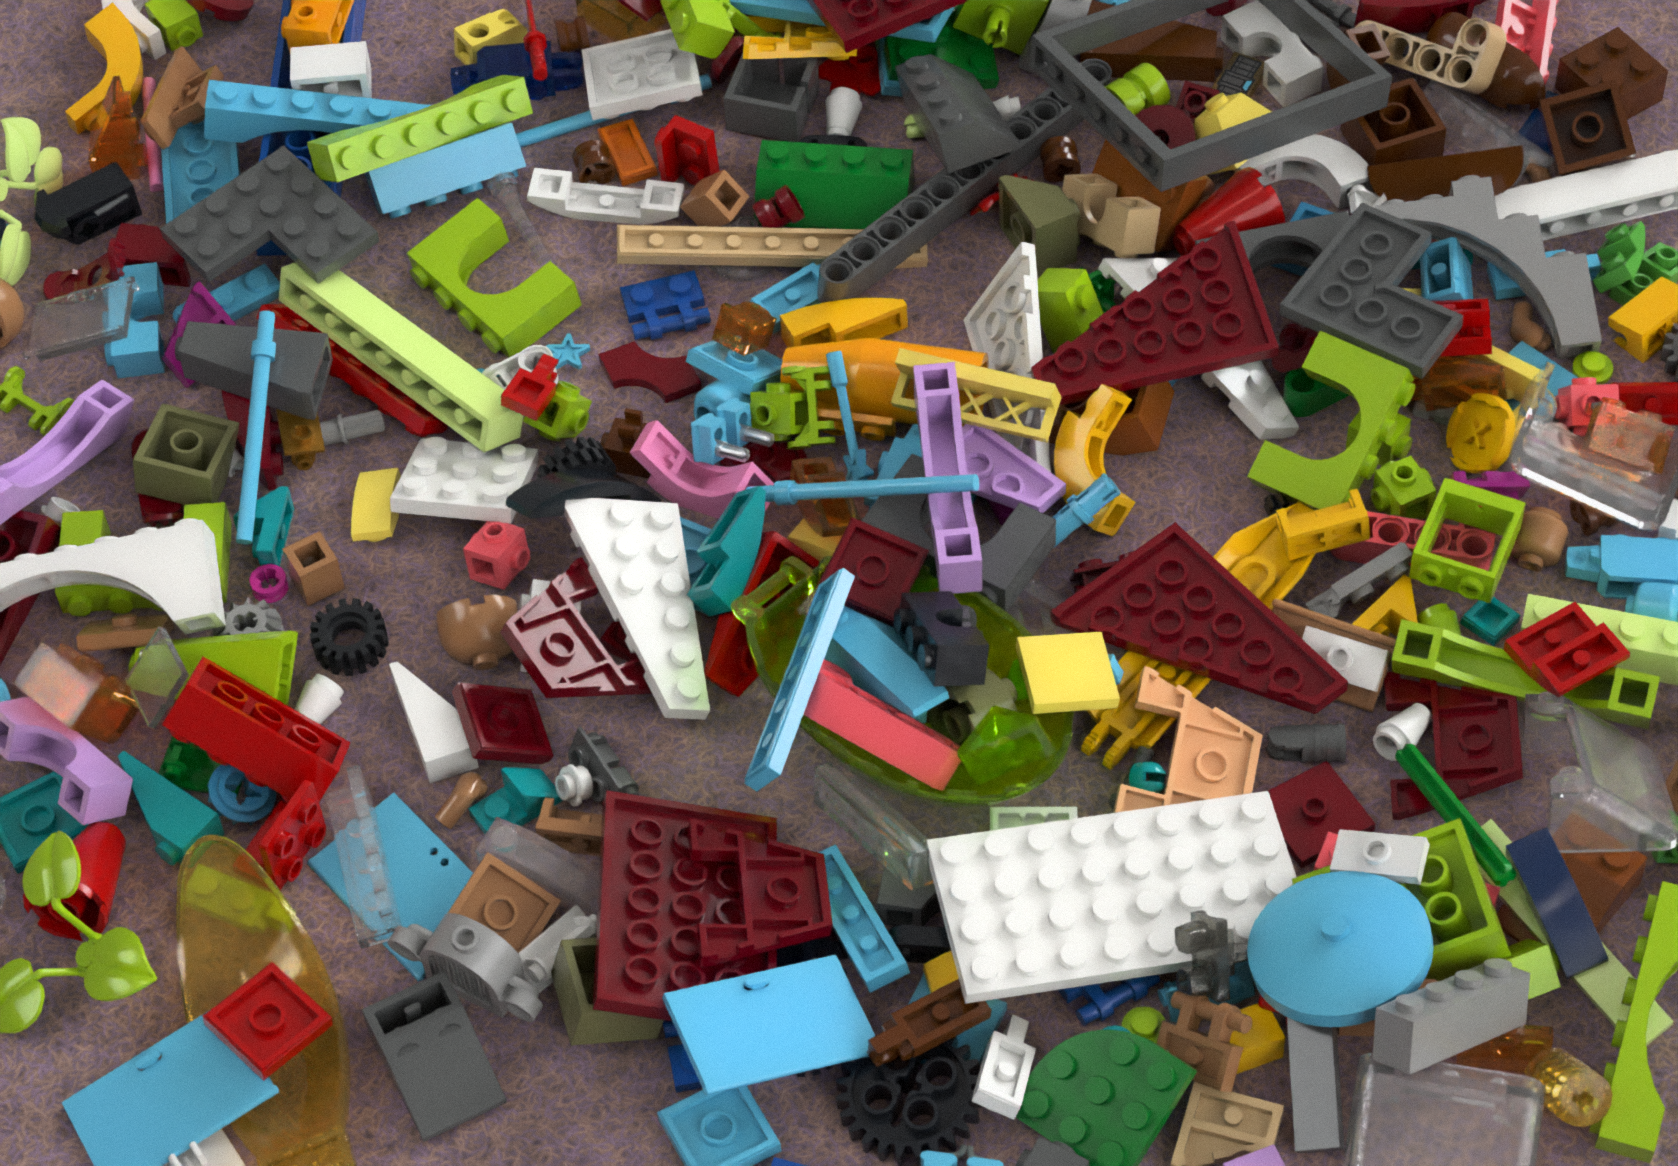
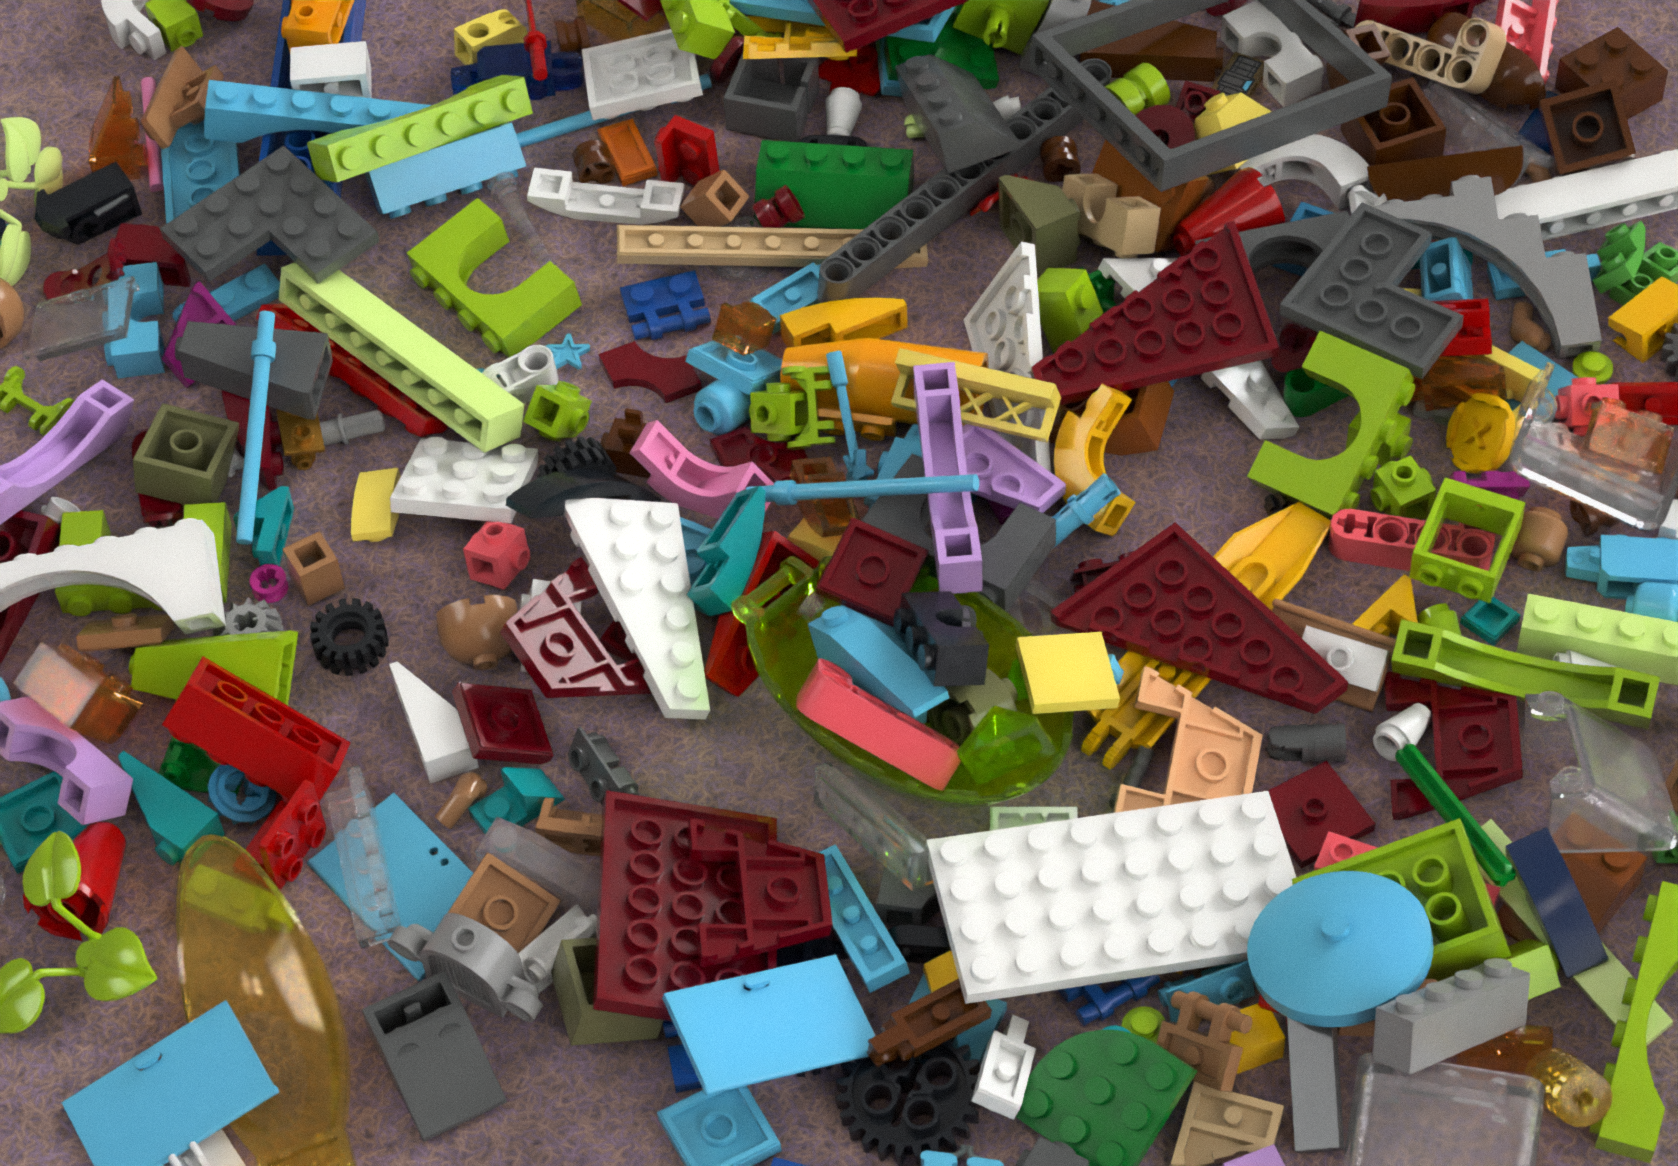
yellow arch [65,2,143,134] -> none
clear piece [125,627,189,728] -> none
red plate [203,962,333,1081] -> none
white cone [294,674,344,724] -> none
red plate [501,354,559,421] -> none
white plate [555,764,593,806] -> none
medium azure piece [691,398,775,465] -> none
medium azure tile [744,568,855,791] -> none
teal hinge [1129,761,1167,793] -> none
clear smoke hips [1175,910,1247,1002] -> none
yellow hinge [1276,488,1370,561] -> none
light grey hinge [1305,542,1413,619] -> none
white plate [1330,829,1430,885] -> none
red slope [1504,601,1630,697] -> none

